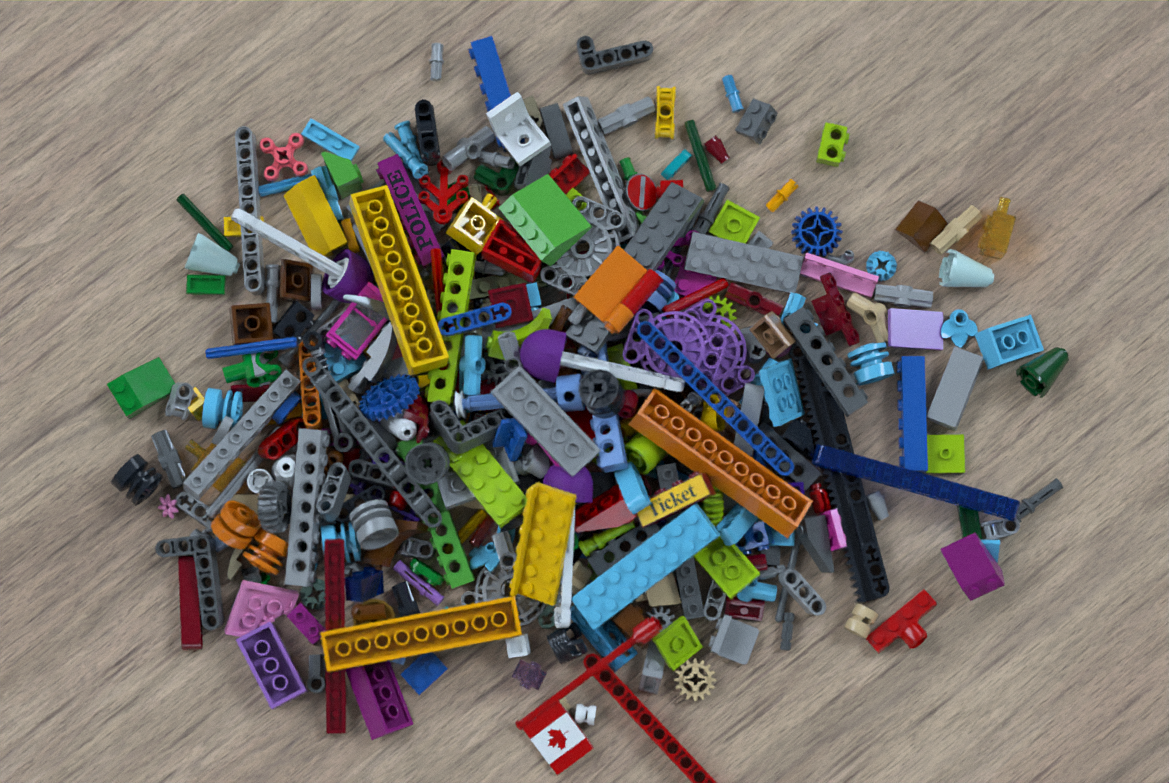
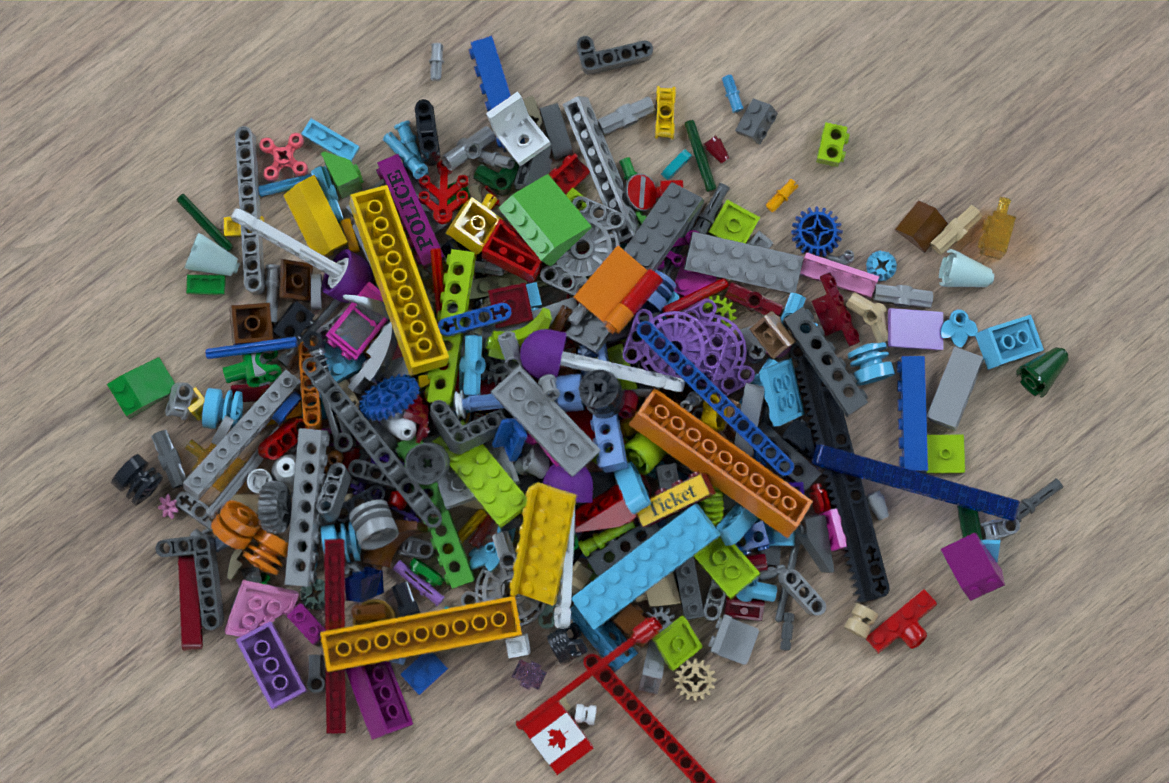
none -> light grey bush [539,375,560,401]

